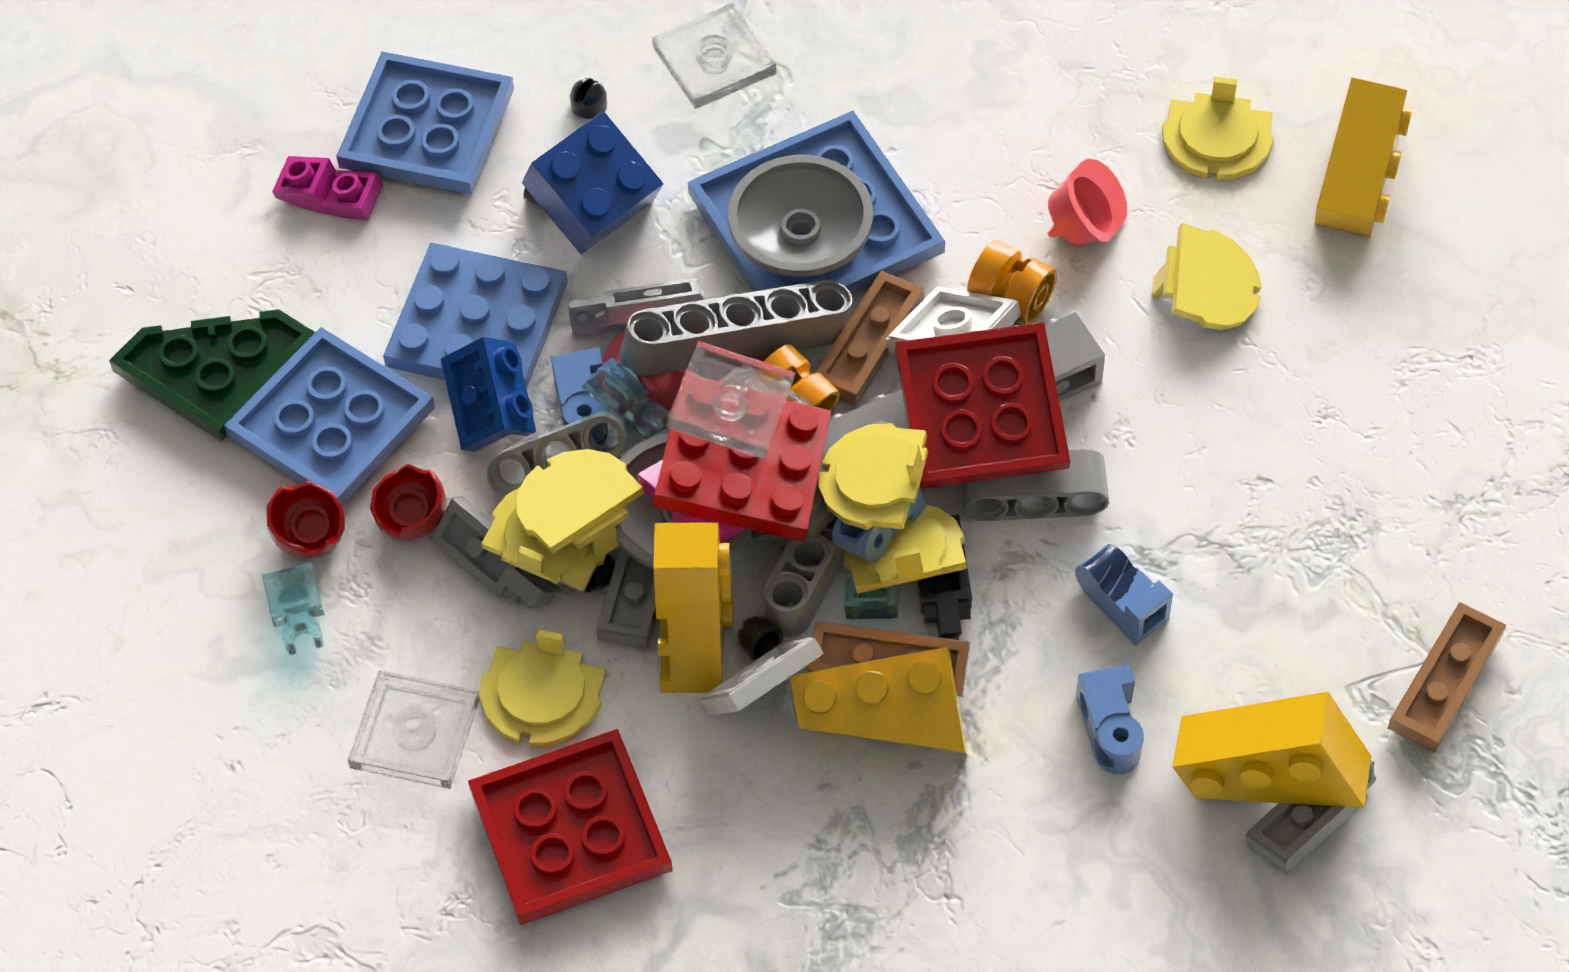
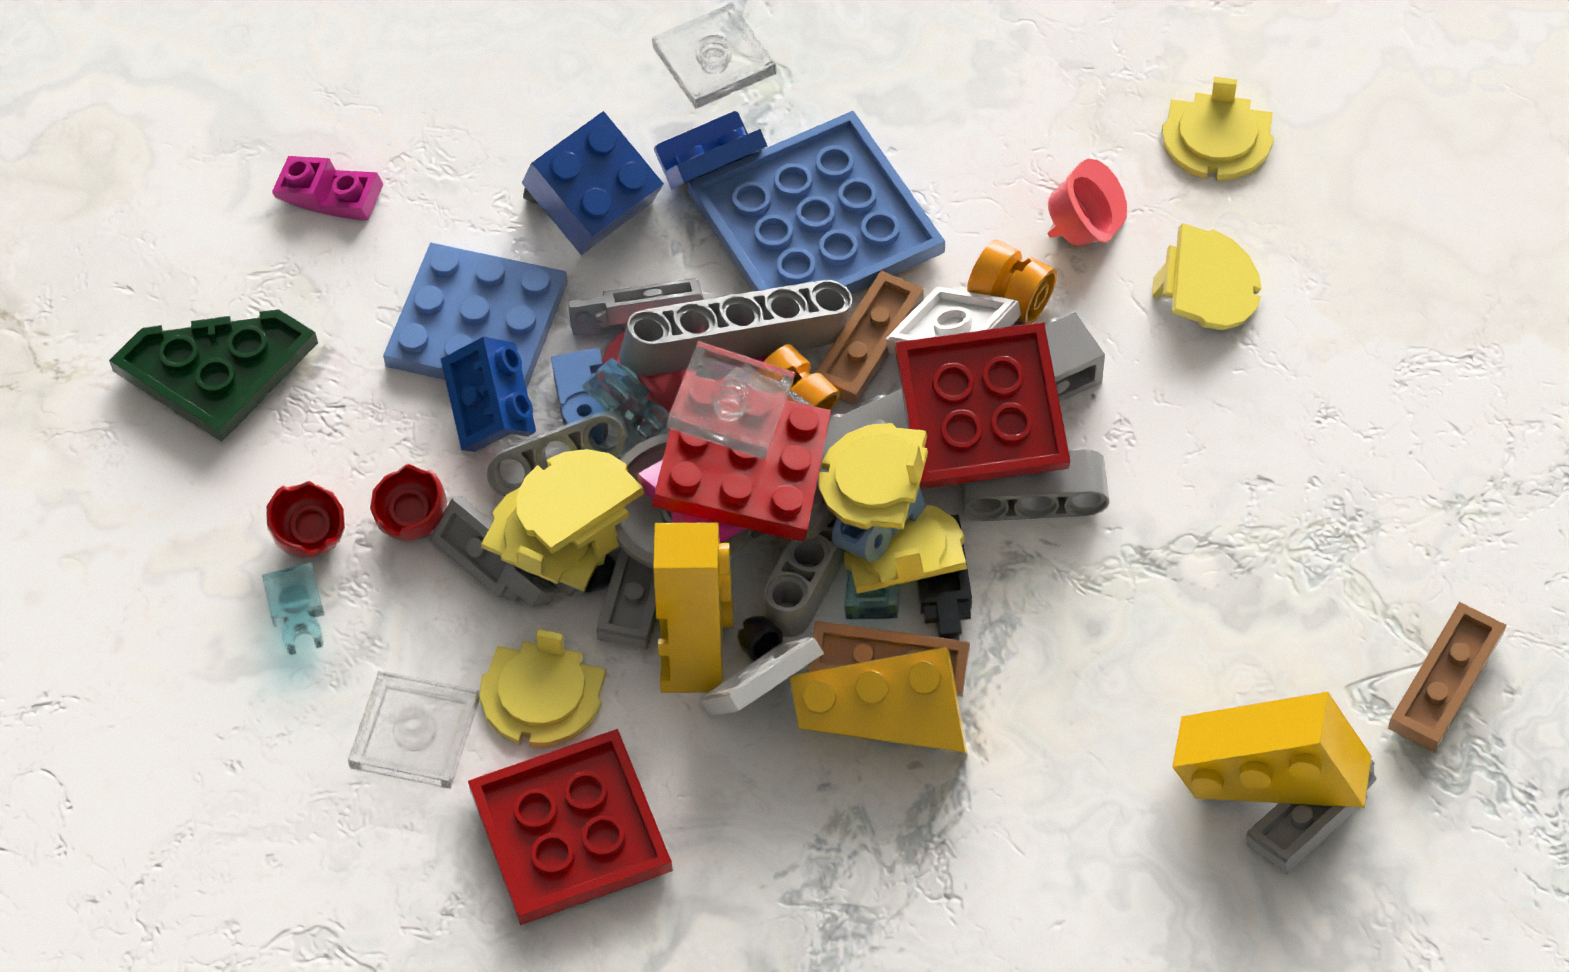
medium blue plate [224,327,435,506] -> none
medium blue plate [336,51,514,195] -> none
black hinge [570,78,608,119] -> none
light grey dish [728,155,873,277] -> none
medium blue leg [1075,544,1173,645] -> none
medium blue leg [1076,664,1144,774] -> none
yellow wedge [1314,77,1413,237] -> none
none -> blue bracket [654,111,768,190]

